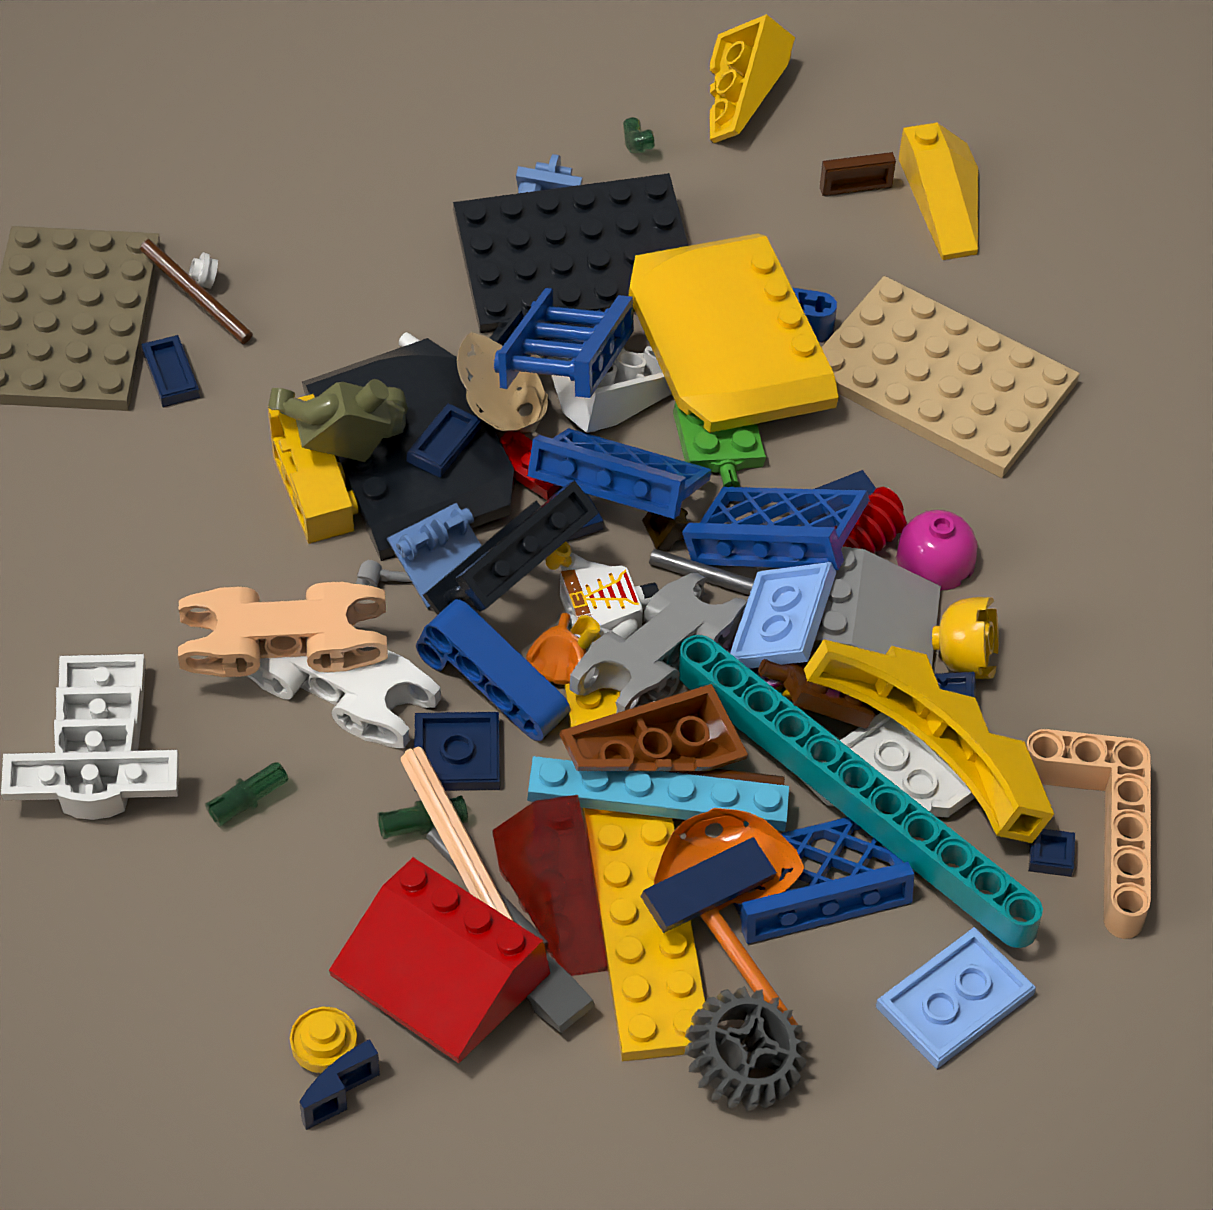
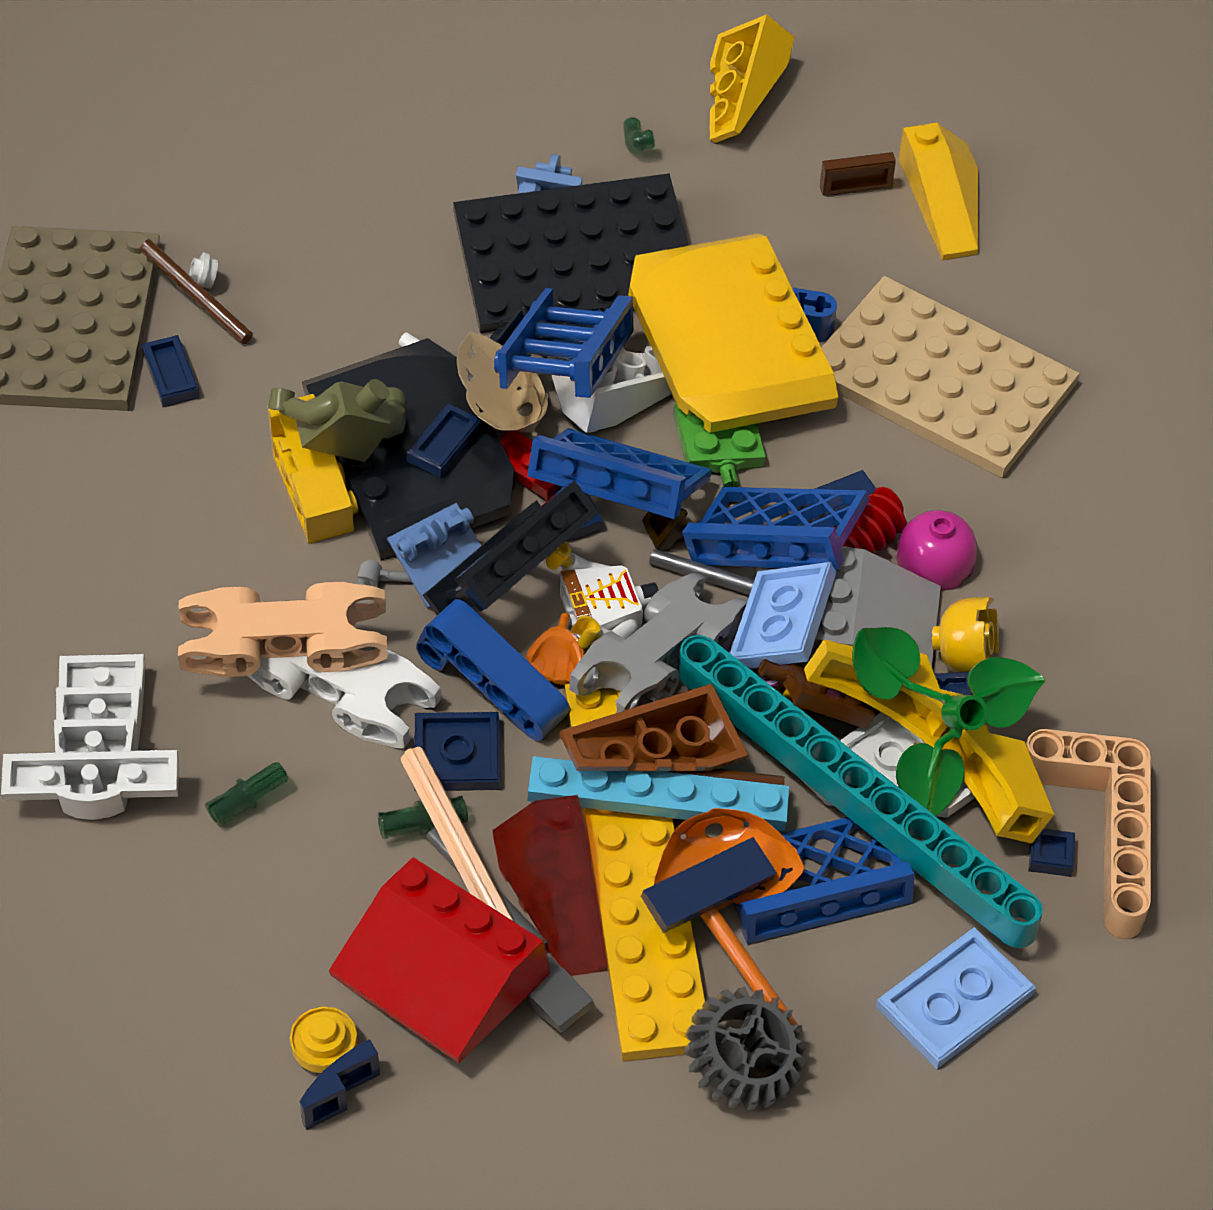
none -> green plant [852,627,1045,816]

